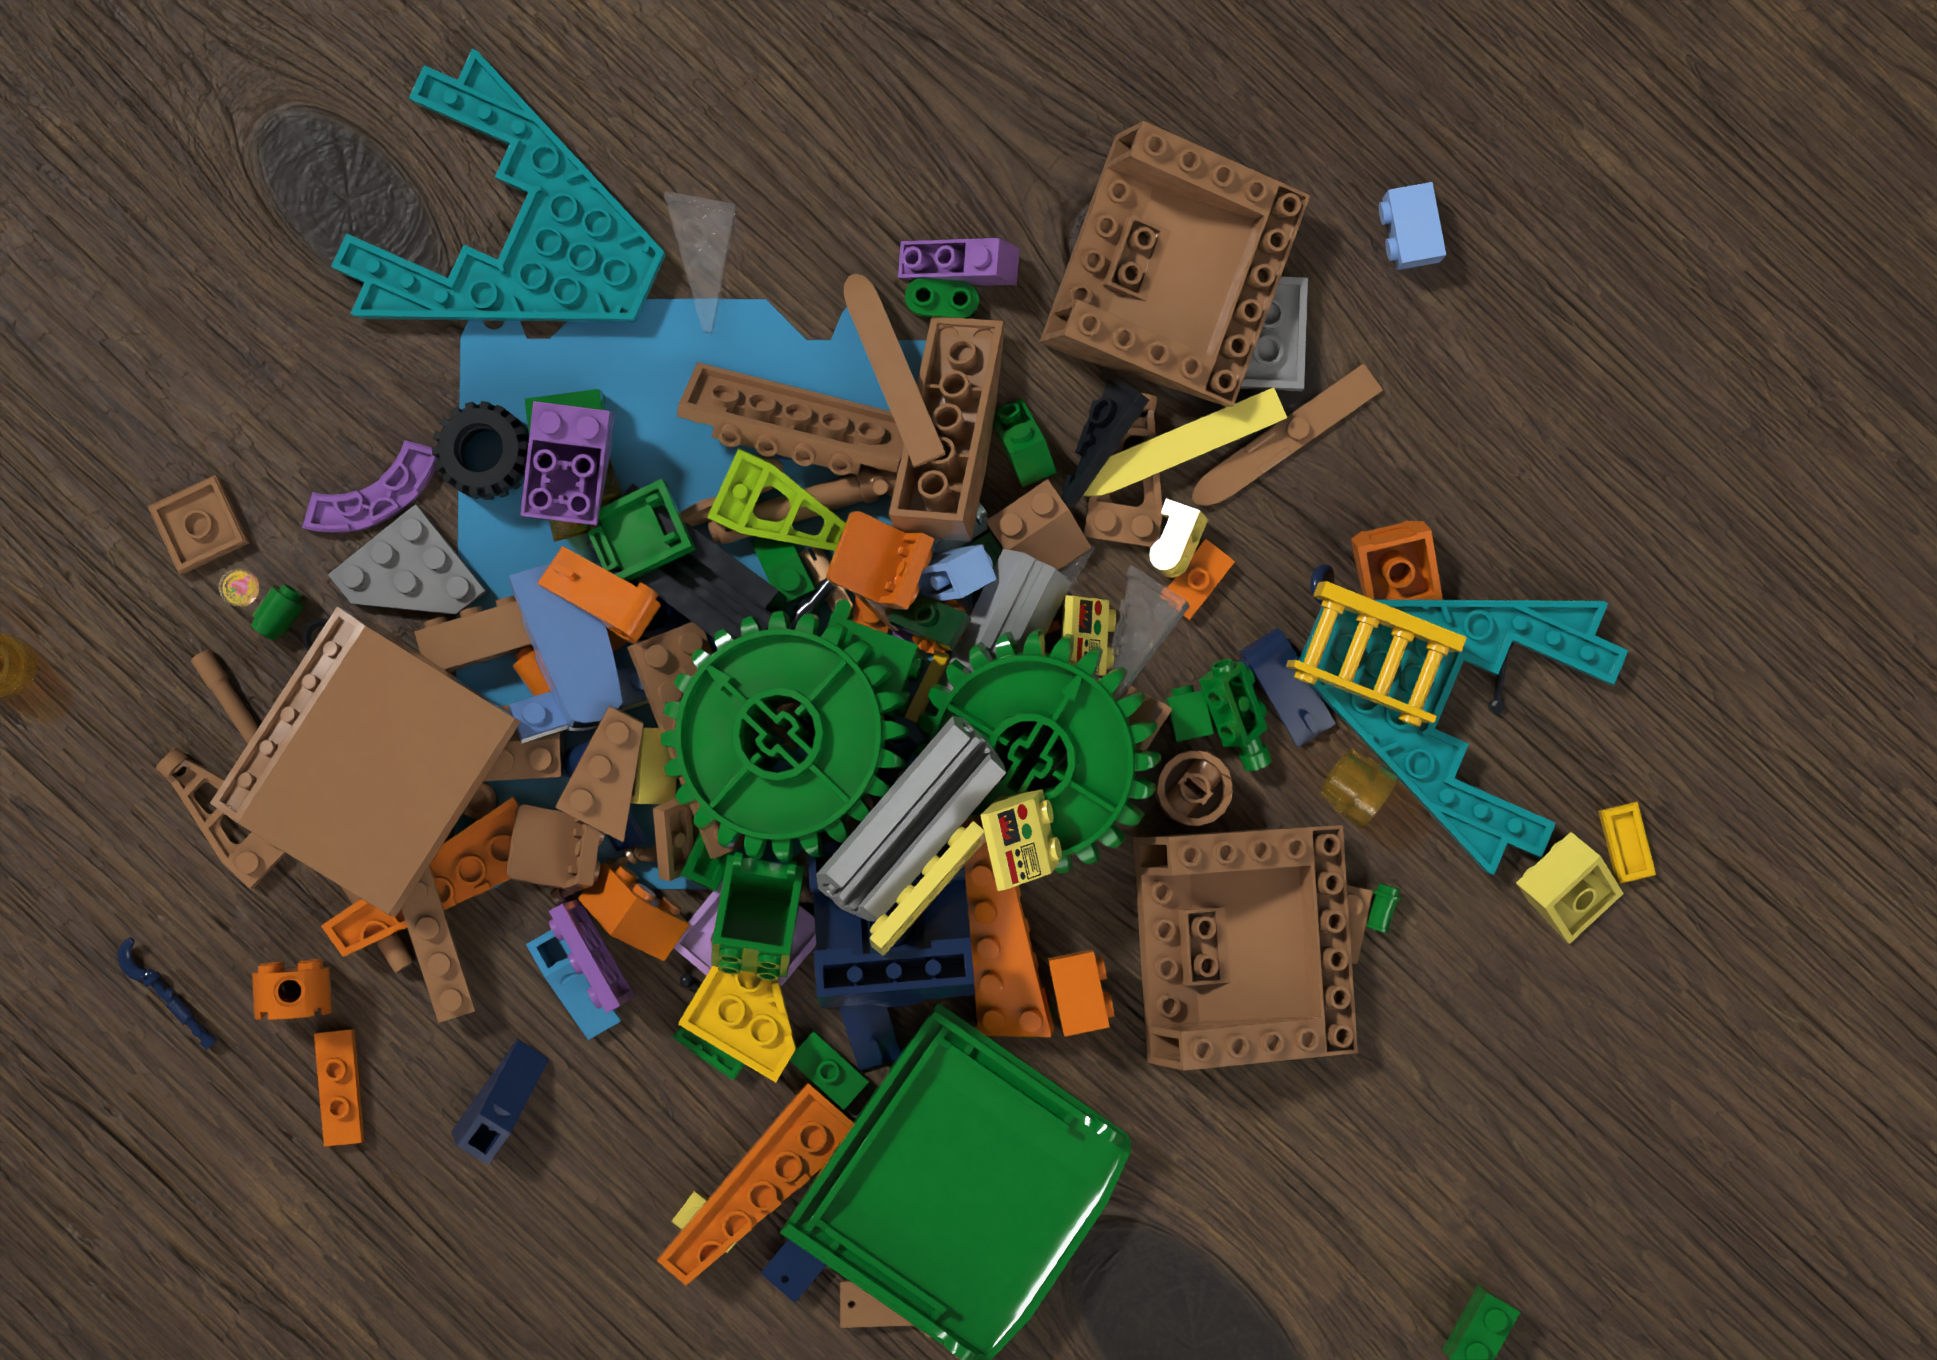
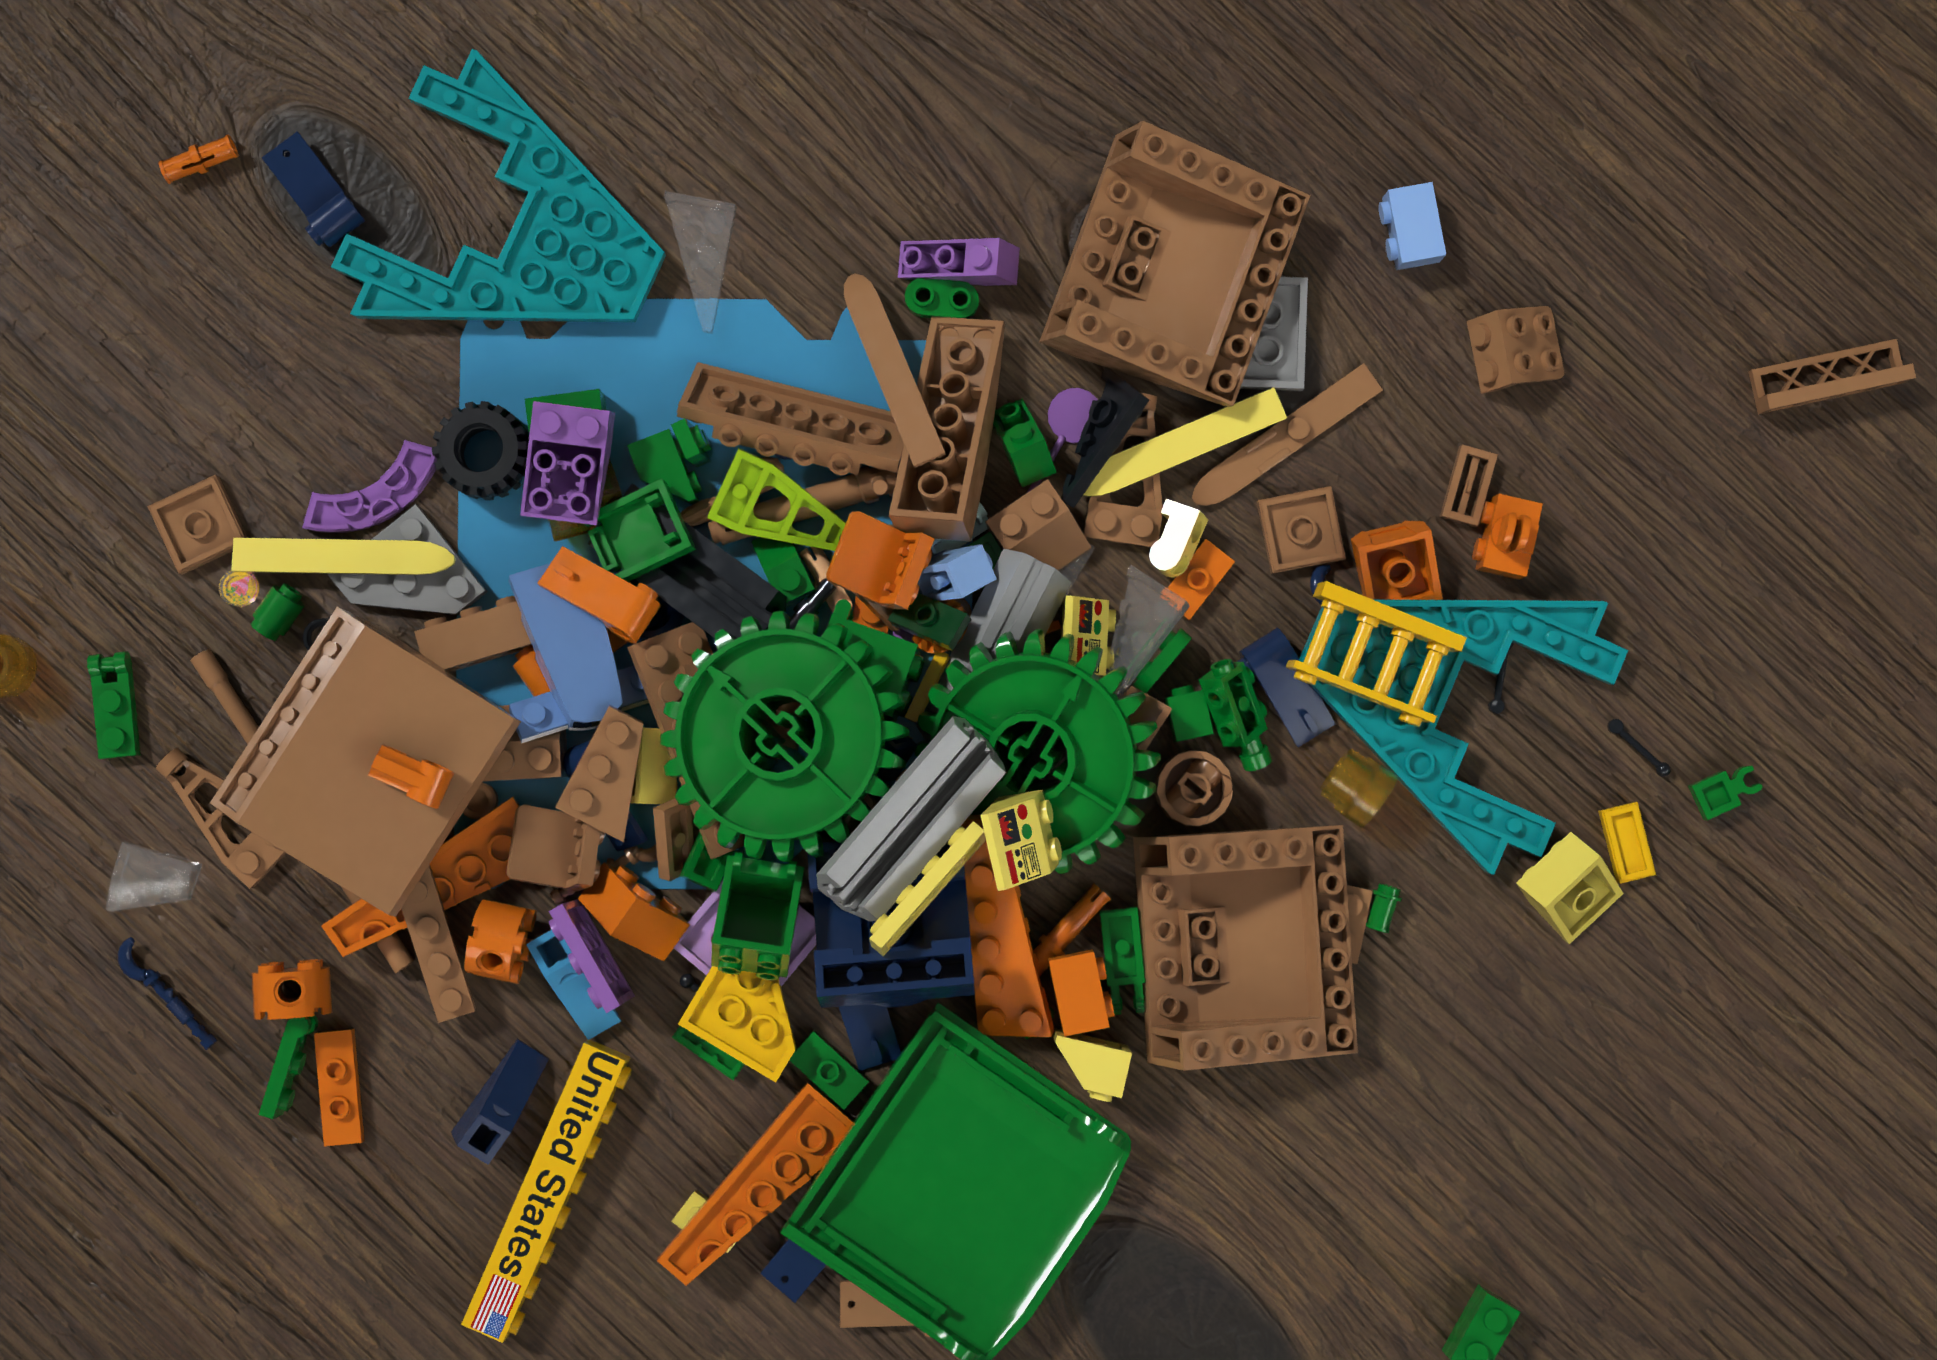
none -> green plate [87,651,141,759]
none -> clear slope [106,842,202,912]
none -> orange pin [158,134,239,184]
none -> light yellow piece [231,538,456,575]
none -> green plate [258,1016,318,1119]
none -> dark blue door [262,131,366,248]
none -> orange piece [368,744,454,809]
none -> yellow brick [461,1039,632,1343]
none -> orange brick [464,899,537,984]
none -> green slope [627,429,702,505]
none -> green plate [671,418,712,467]
none -> medium lavender piece [1027,388,1098,493]
none -> orange pin [1033,883,1111,977]
none -> light yellow slope [1053,1028,1132,1102]
none -> green hinge [1099,907,1145,1015]
none -> green plate [1132,628,1192,693]
none -> medium nougat tile [1257,486,1346,574]
none -> medium nougat tile [1440,444,1498,527]
none -> medium nougat bracket [1467,306,1564,394]
none -> orange brick [1472,494,1543,580]
none -> black hinge [1607,719,1671,777]
none -> green plate [1688,766,1763,820]
none -> medium nougat fence [1748,339,1916,415]

